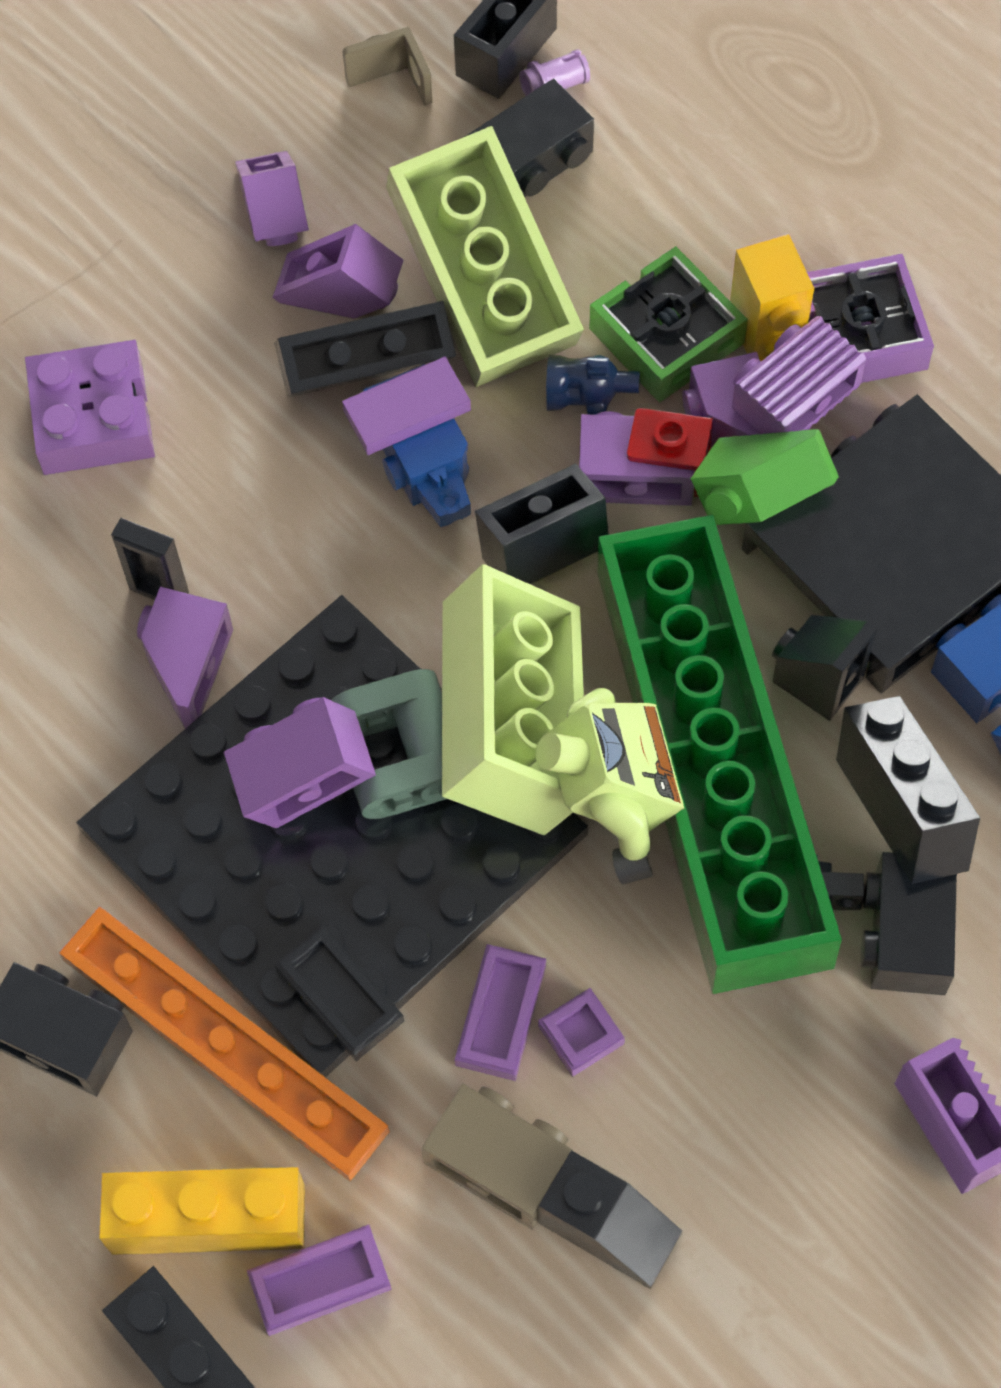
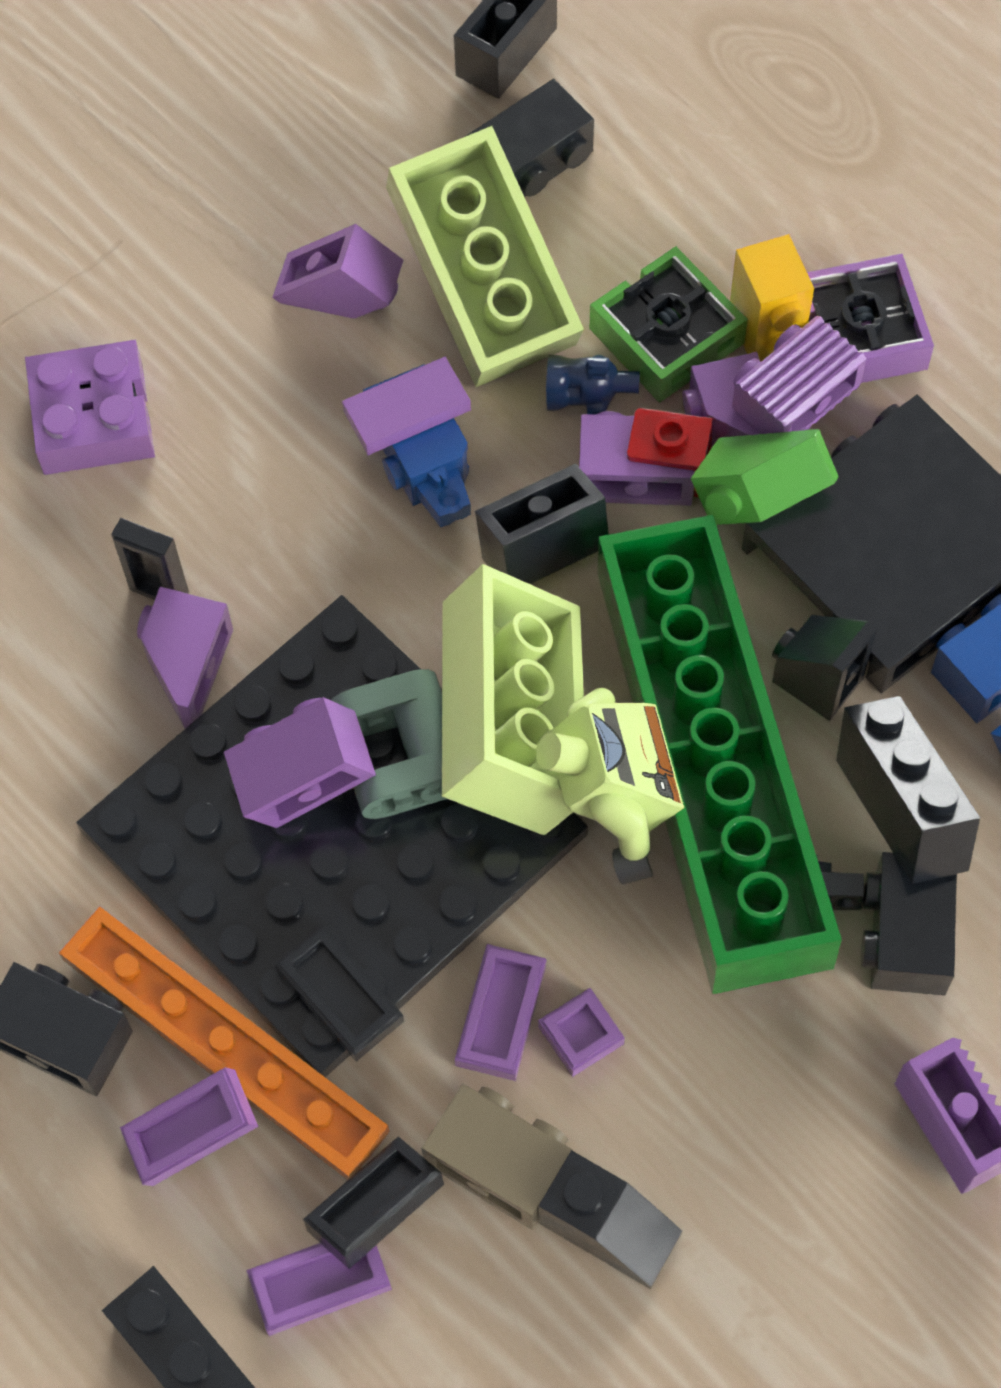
yellow brick [99,1167,305,1255] -> none
medium lavender slope [235,151,309,246] -> none
black brick [274,301,456,398] -> none
dark tan bracket [342,26,433,105] -> none
lavender pin [519,50,590,96] -> none
none -> medium lavender tile [120,1067,259,1186]
none -> black tile [303,1136,444,1269]

